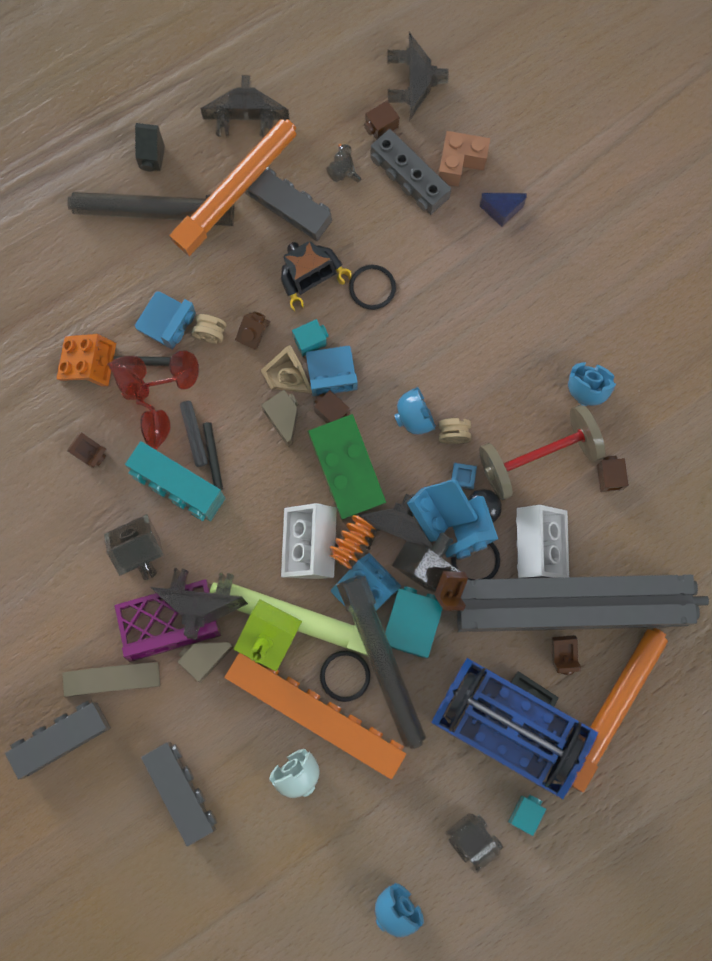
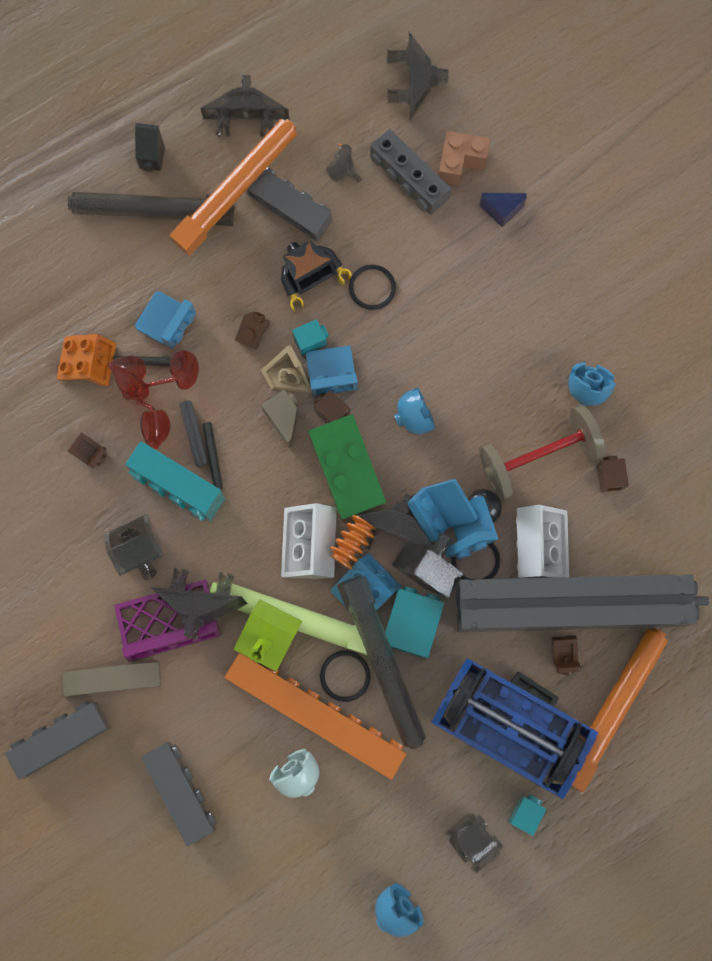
dark tan slope [178,642,234,682] -> none
tan wheel [191,314,227,344] -> none
reddish brown brick [364,100,400,140] -> none
reddish brown bracket [434,571,468,611] -> none
tan wheel [439,418,471,444] -> none
dark azure tile [451,463,477,490] -> none

